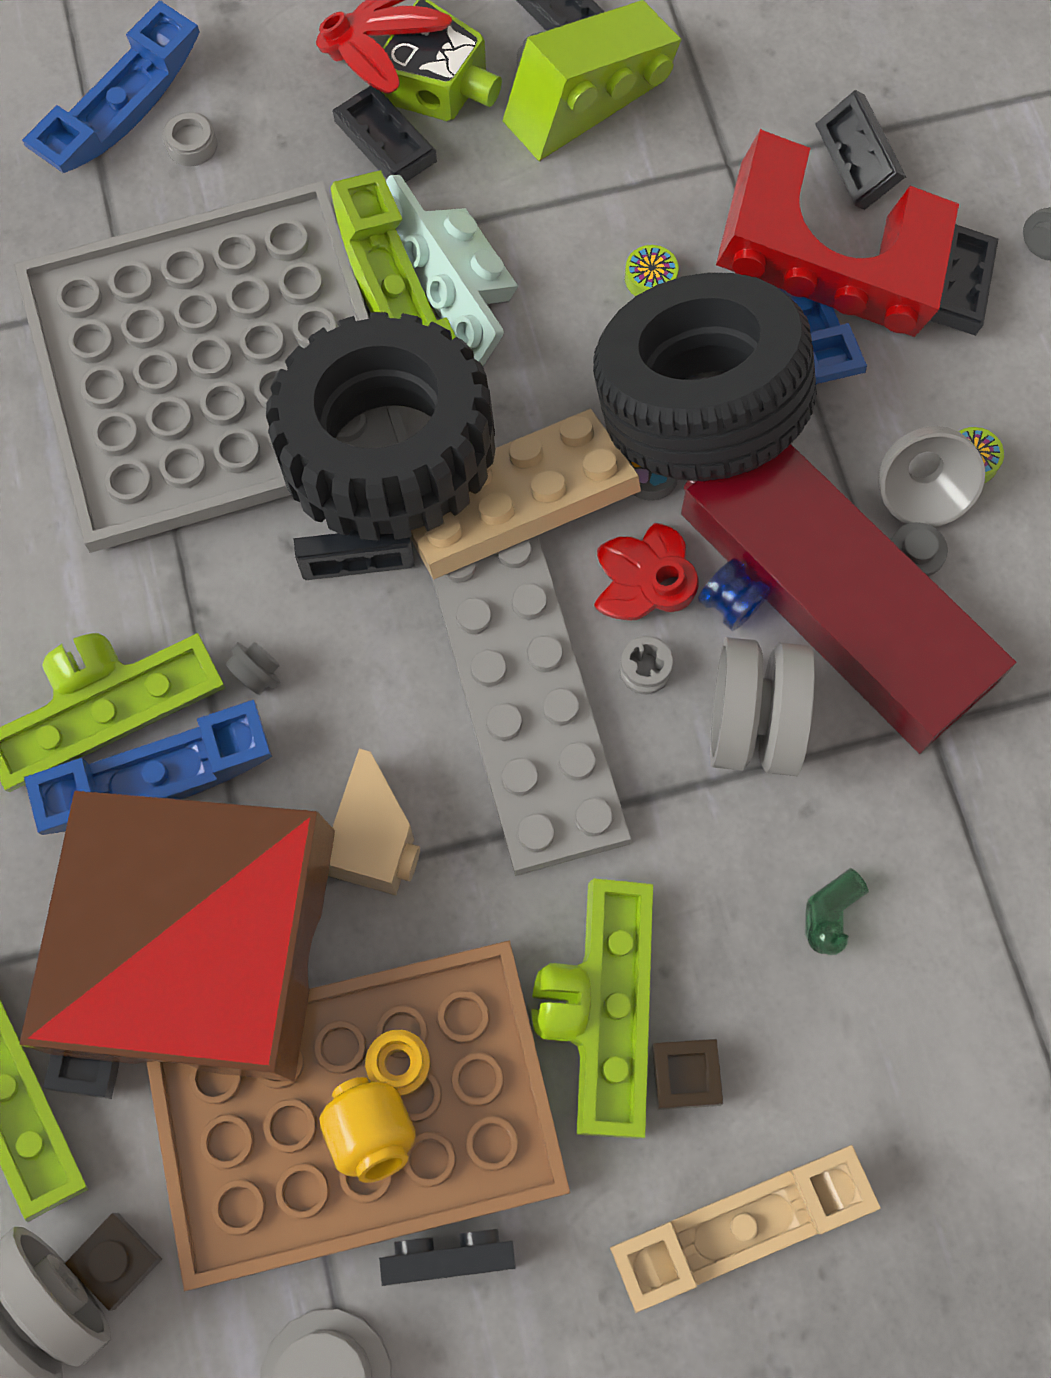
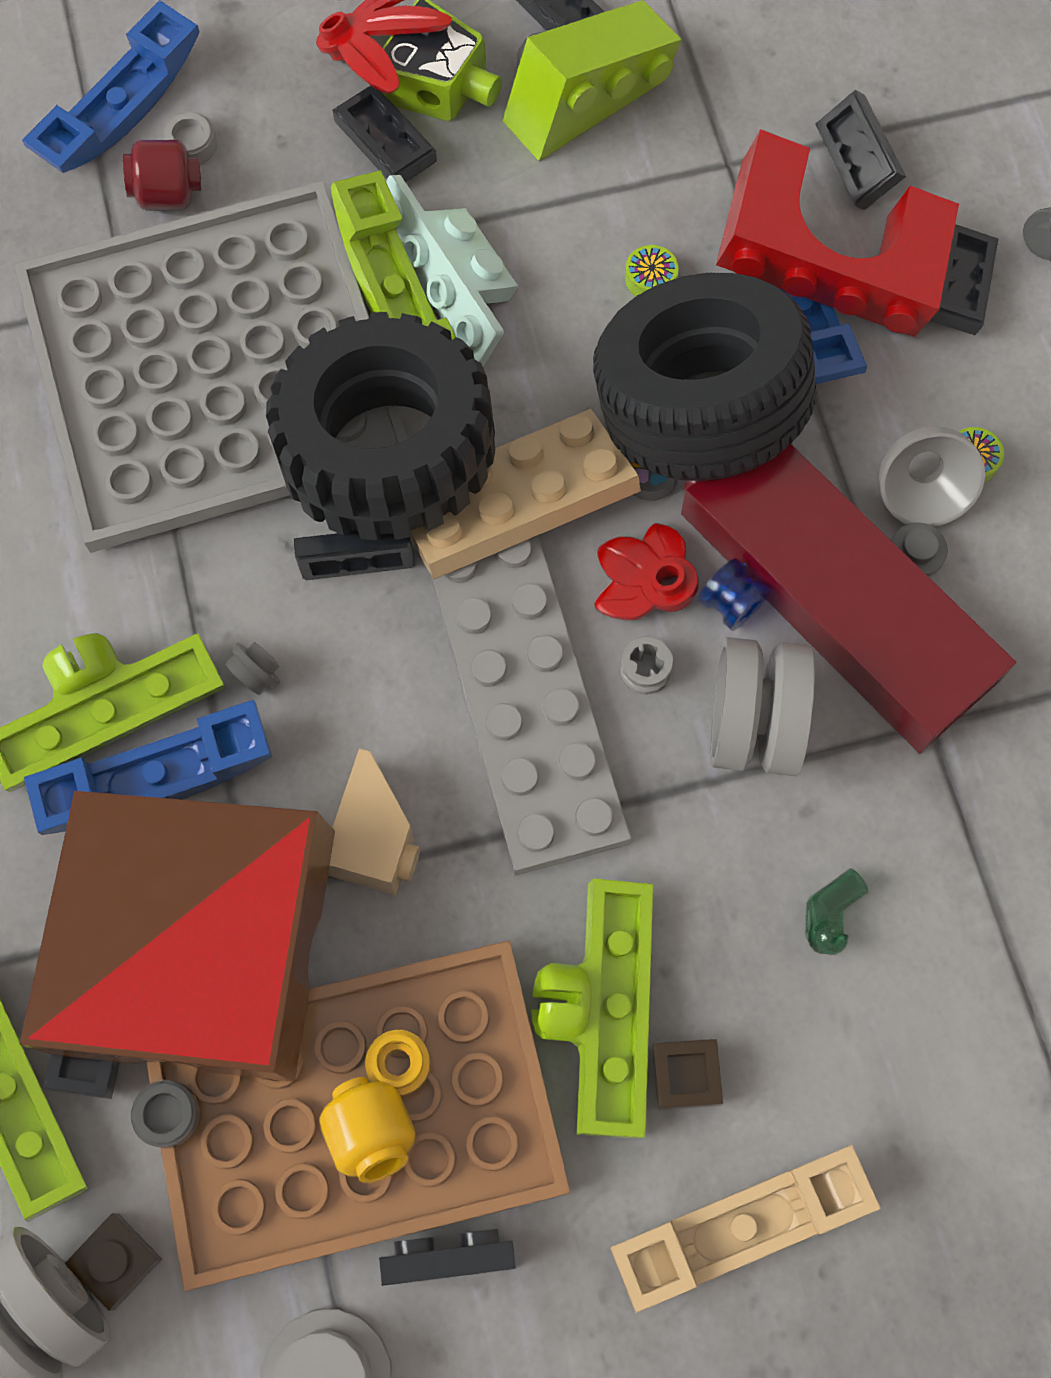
none -> dark red head [123,140,202,211]
none -> dark grey tile [131,1080,200,1148]

